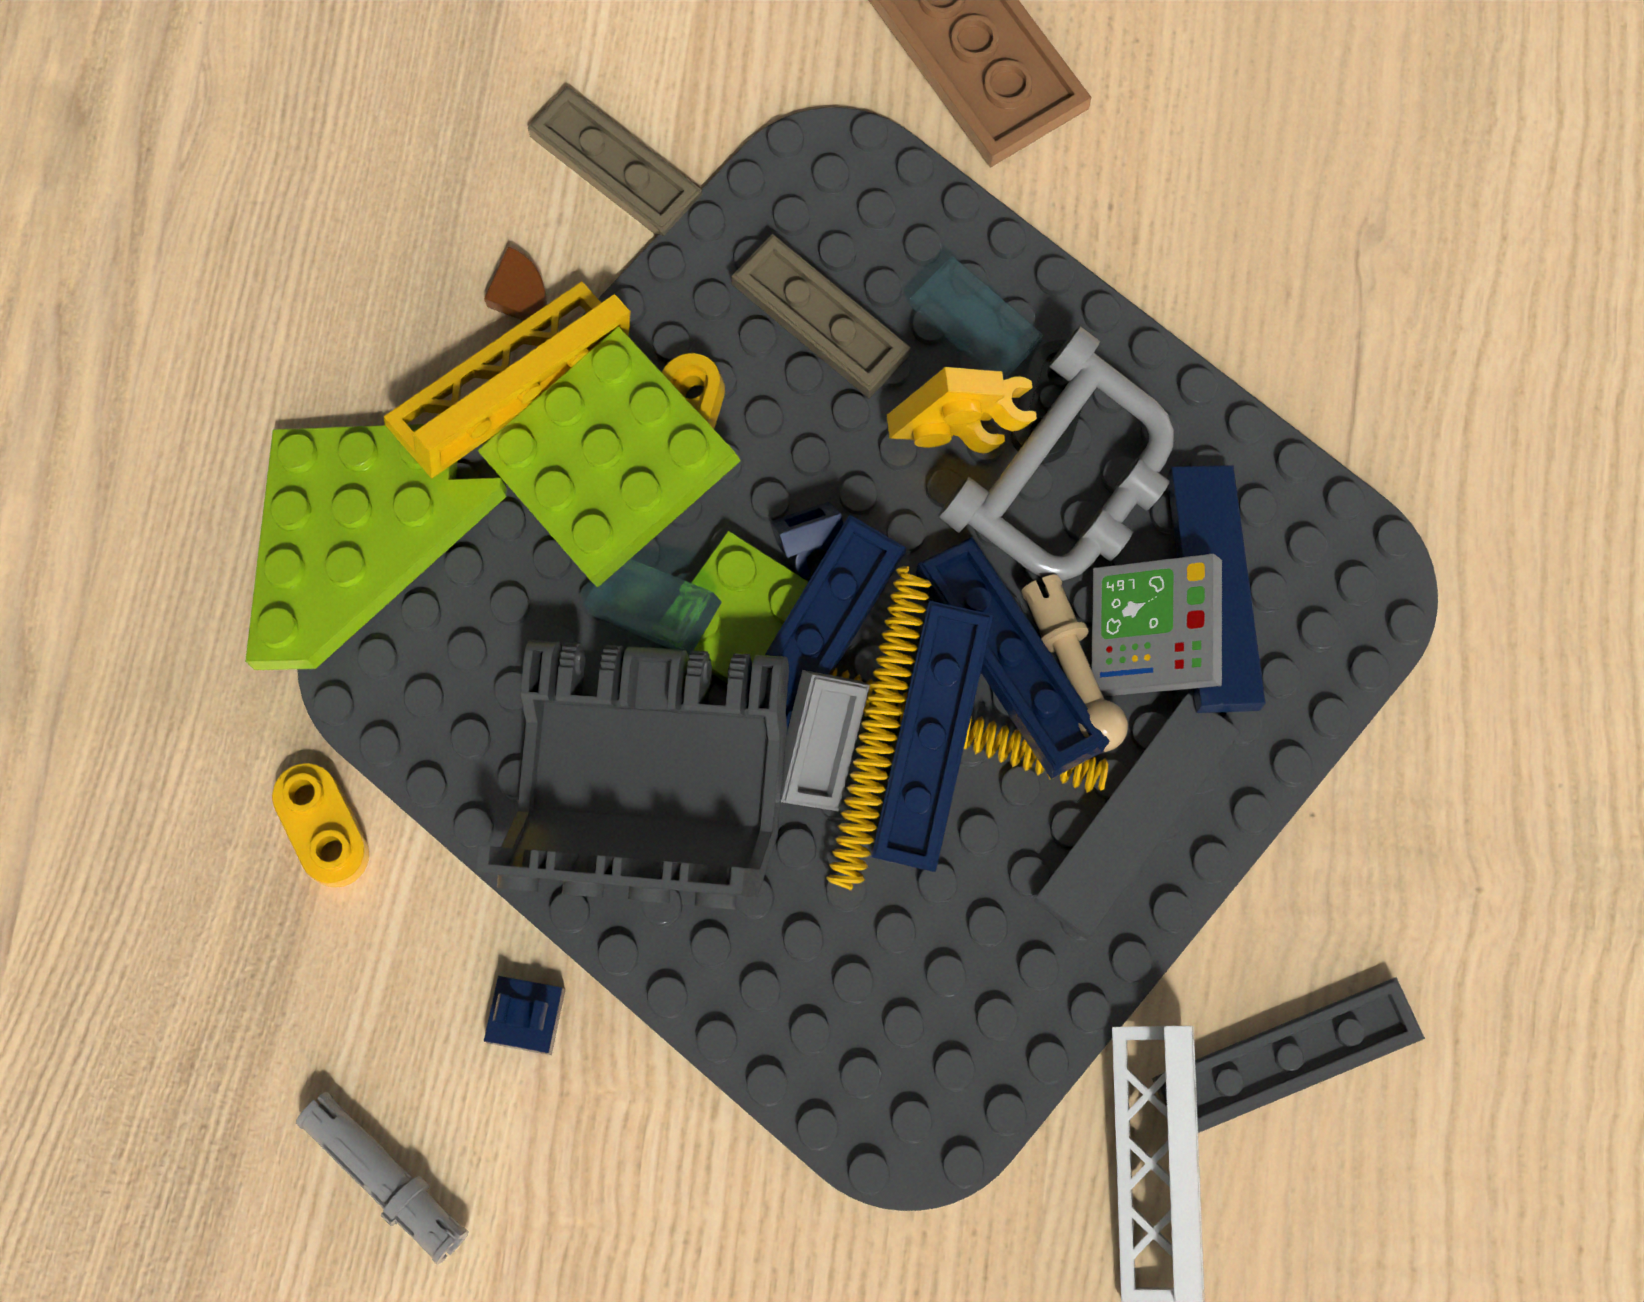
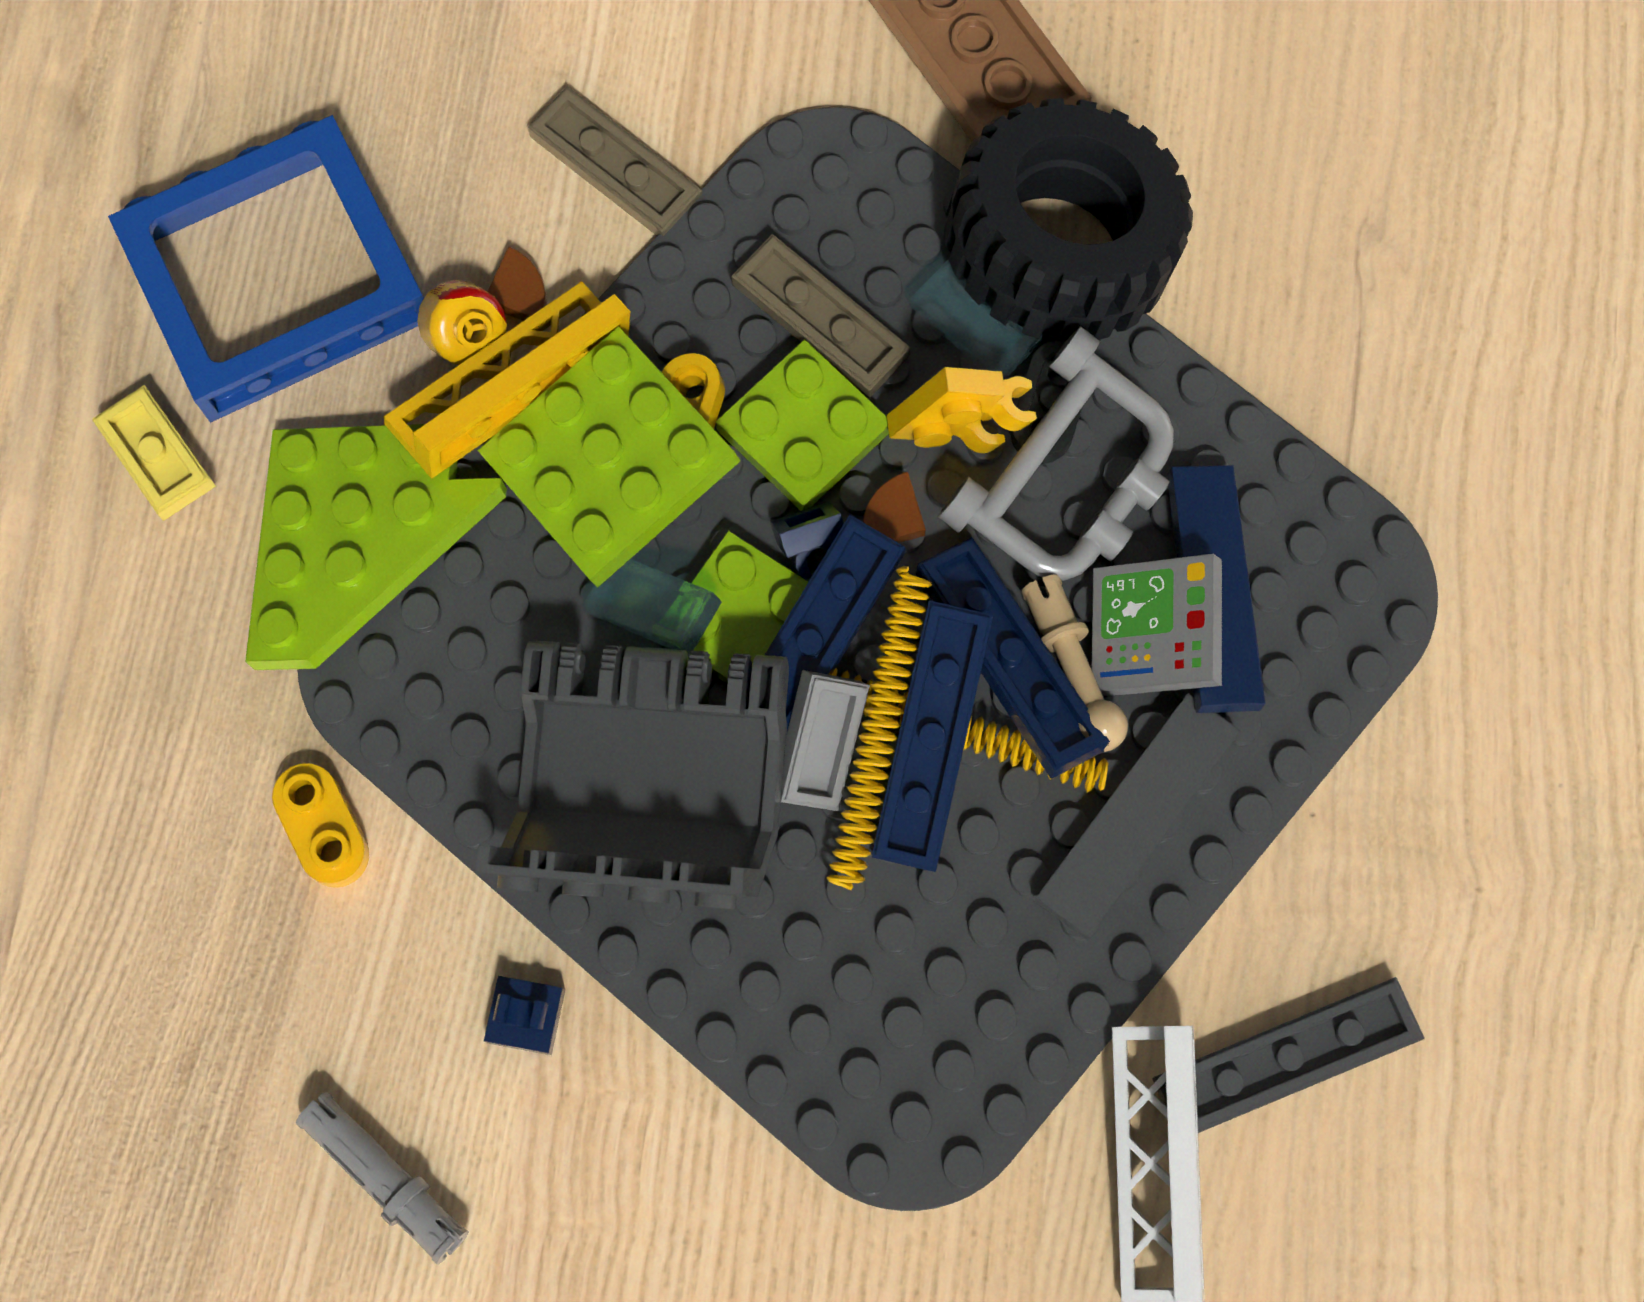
none -> light yellow plate [92,385,216,521]
none -> blue piece [108,115,424,423]
none -> yellow head [417,280,507,365]
none -> lime plate [716,340,889,511]
none -> dark orange tile [863,472,926,543]
none -> black tyre [944,98,1193,341]

